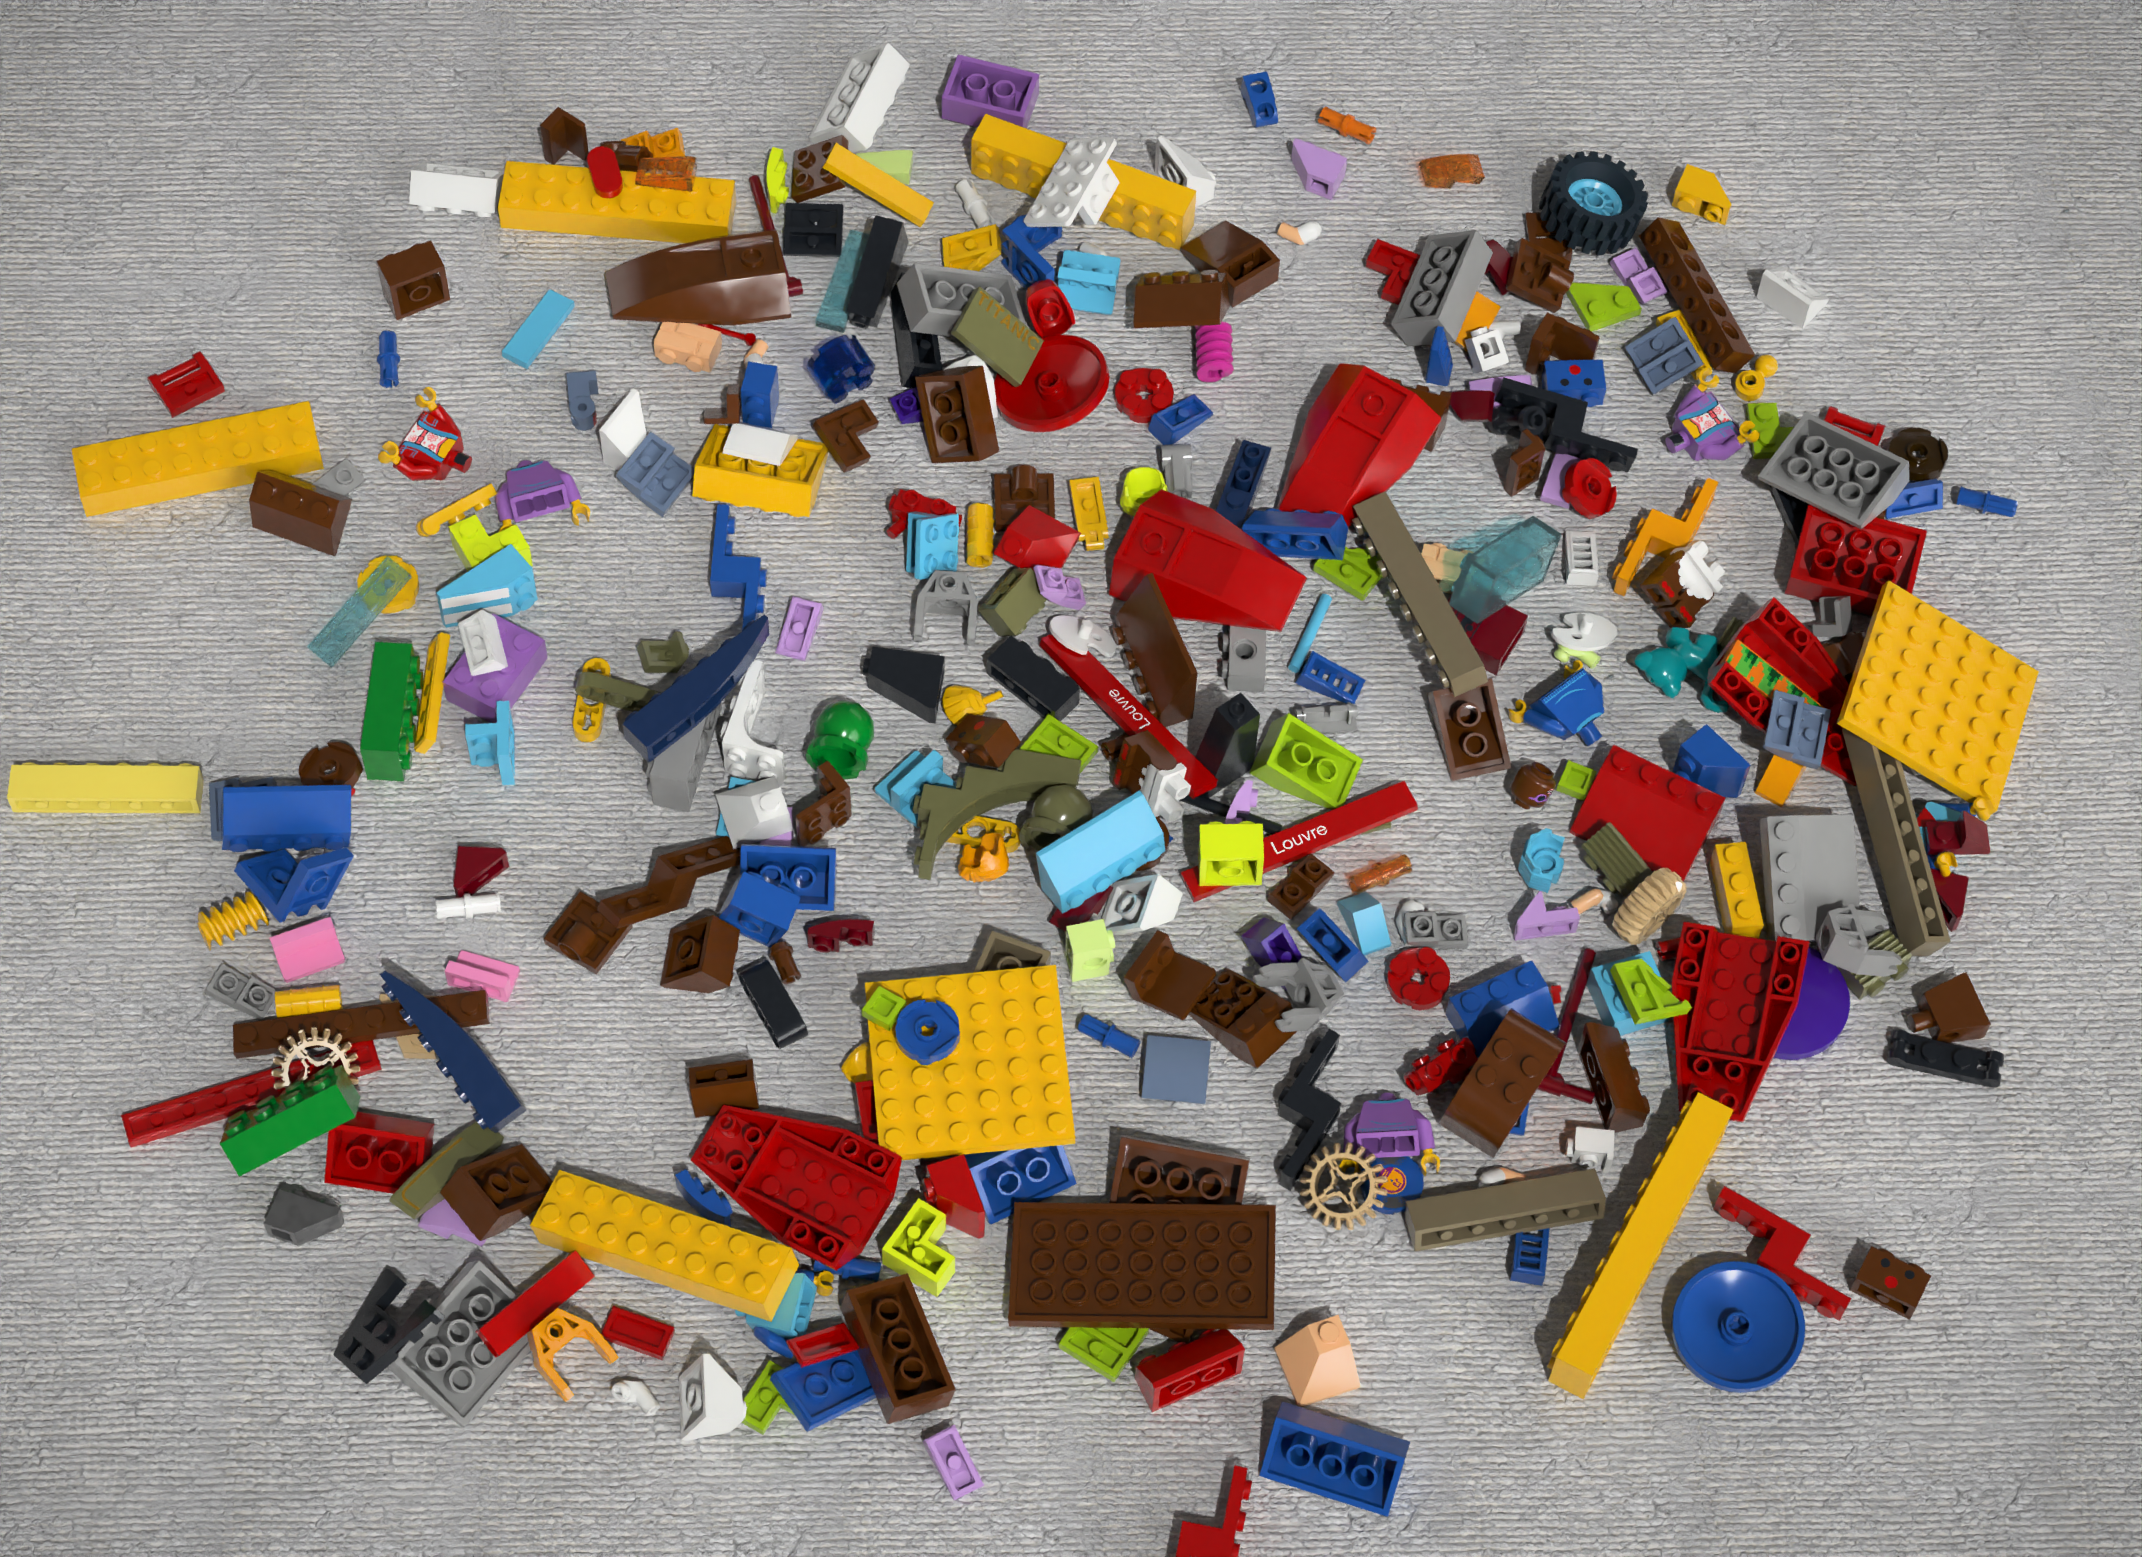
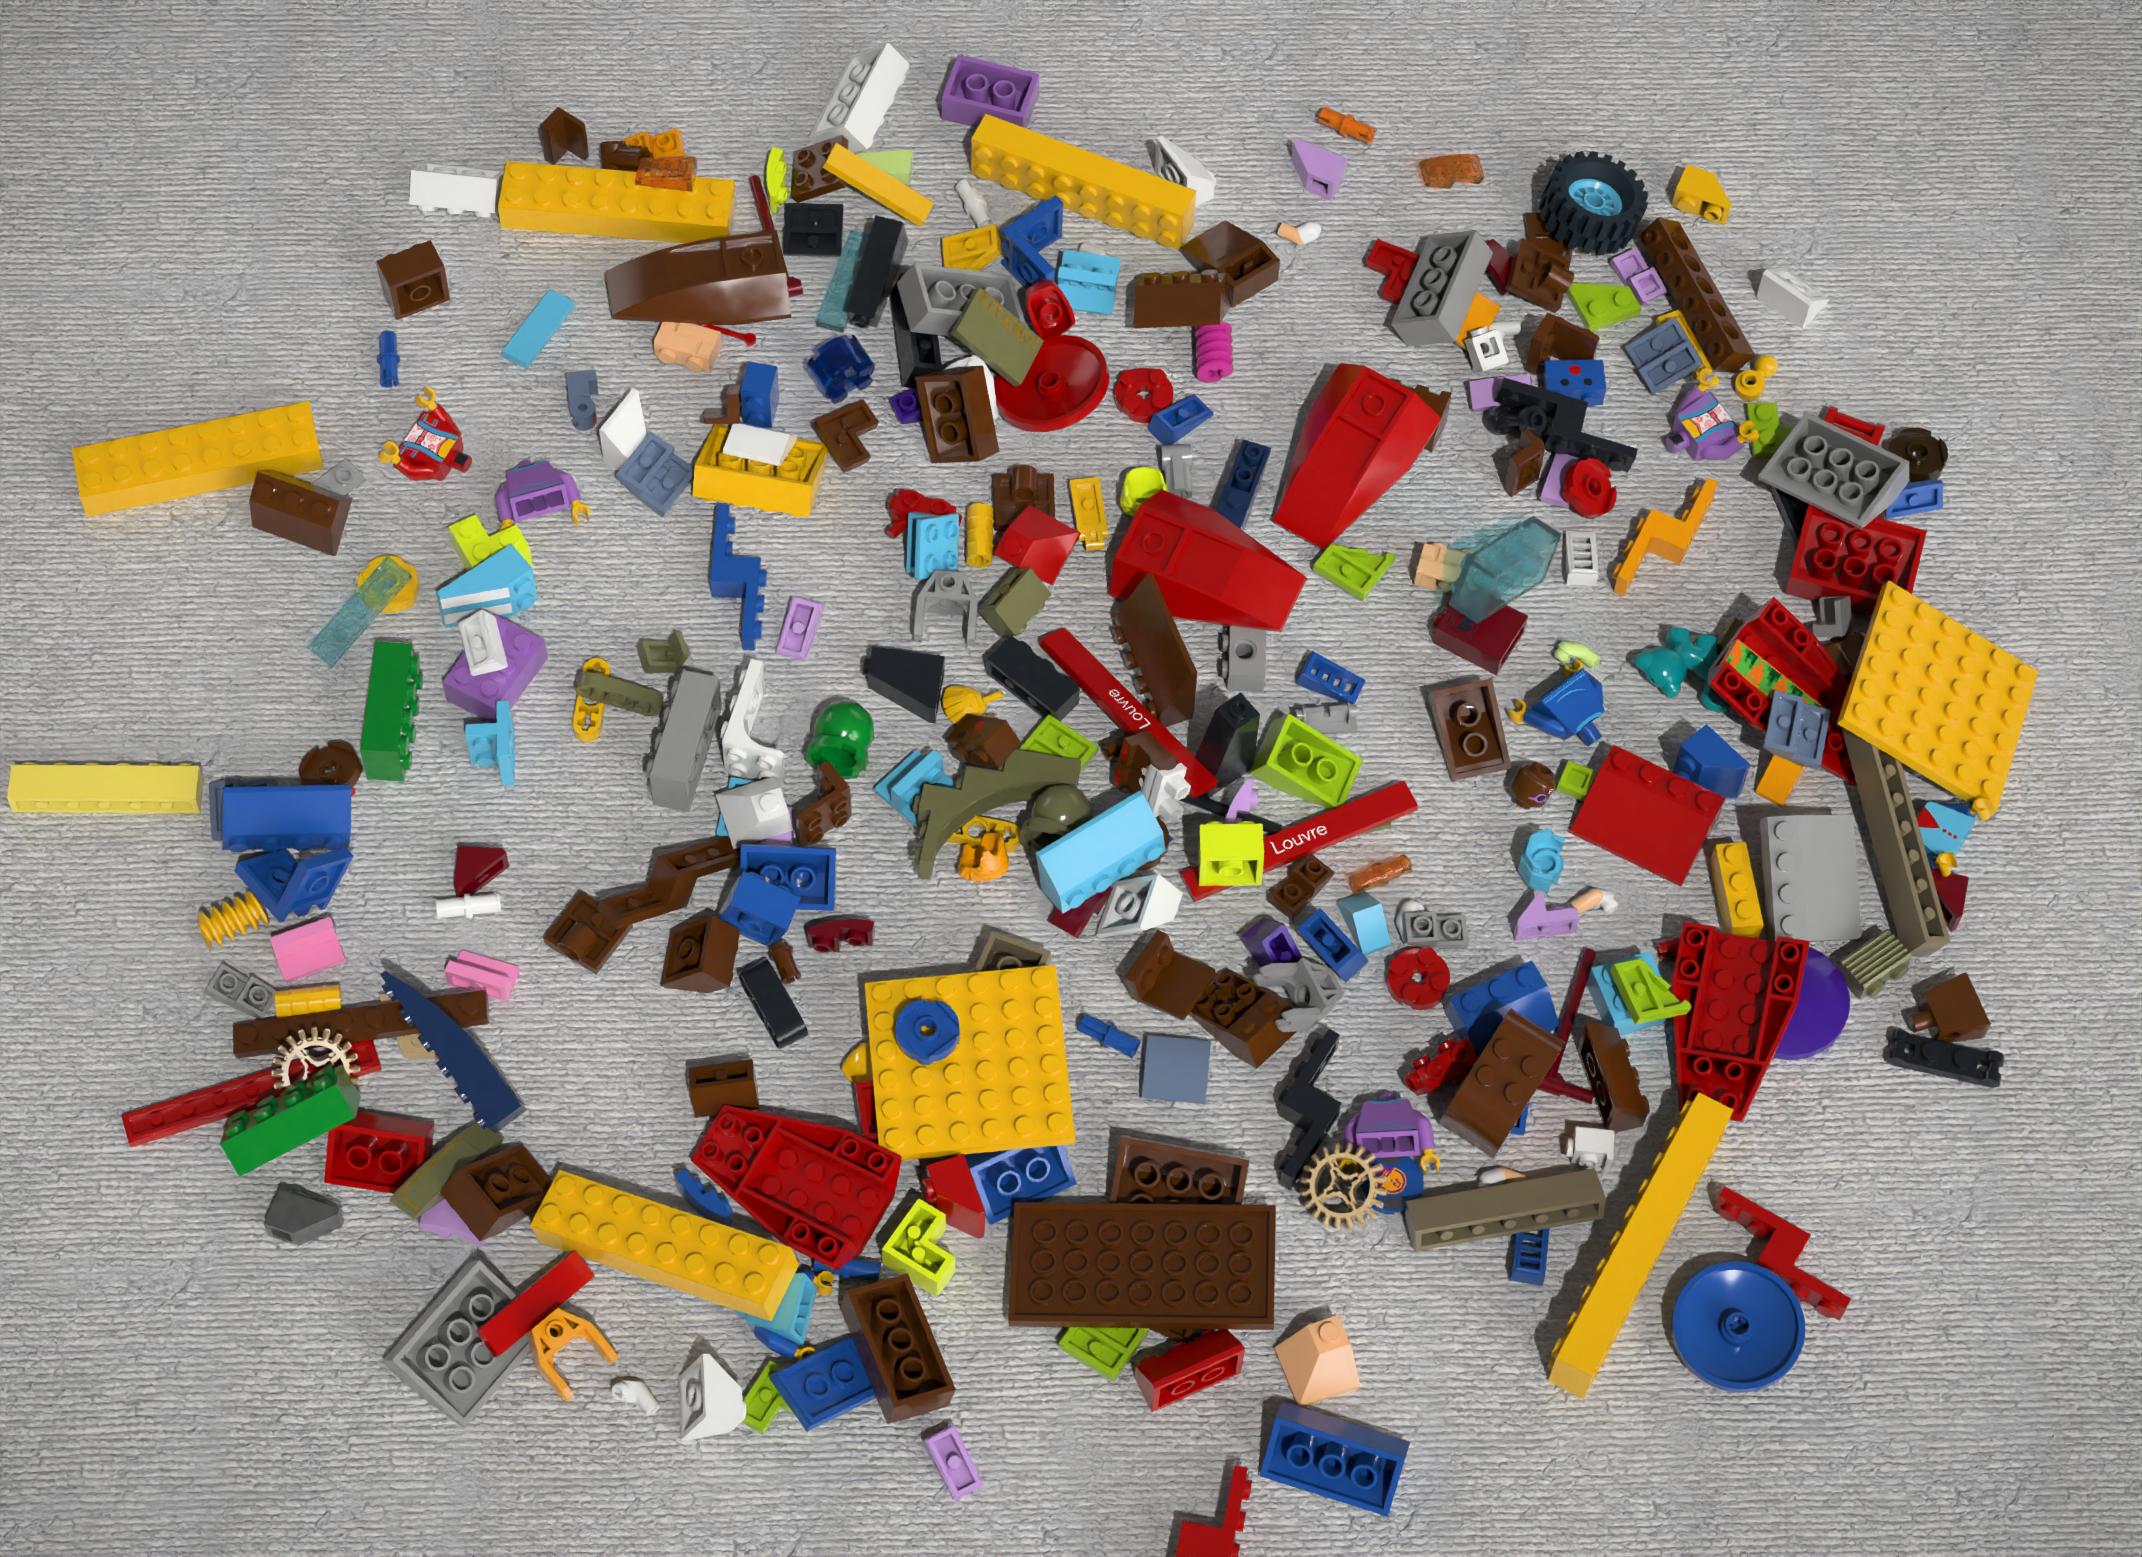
red plate [147,351,225,418] -> none
black wing [333,1268,445,1384] -> none
yellow tile [414,632,450,754] -> none
yellow plate [416,483,497,537] -> none
red tile [587,146,623,198] -> none
red tile [601,1306,675,1361] -> none
dark blue slope [622,614,770,762] -> none
light nougat arm [744,339,768,368] -> none
red tile [786,1323,859,1368] -> none
lime plate [861,986,907,1031] -> none
white bracket [1024,137,1120,227] -> none
lavender slope [1034,565,1086,610] -> none
white piece [1049,615,1117,657] -> none
yellowish green brick [1065,919,1115,982] -> none
blue leg [1240,72,1278,128] -> none
blue slope [1242,508,1348,560] -> none
medium azure bar [1288,594,1332,673] -> none
dark tan brick [1352,491,1488,697] -> none
blue slope [1425,326,1453,386] -> none
dark red slope [1450,391,1495,422] -> none
red piece [1549,985,1562,1005] -> none
white piece [1551,612,1617,651] -> none
olive brick [1581,822,1653,897] -> none
tan gear [1612,868,1687,945] -> none
hips [1640,540,1725,628] -> none
light grey piece [1815,904,1902,977] -> none
reddish brown brick [1850,1246,1931,1320] -> none
dark red slope [1924,811,1990,855] -> none
blue axle [1956,486,2018,517] -> none

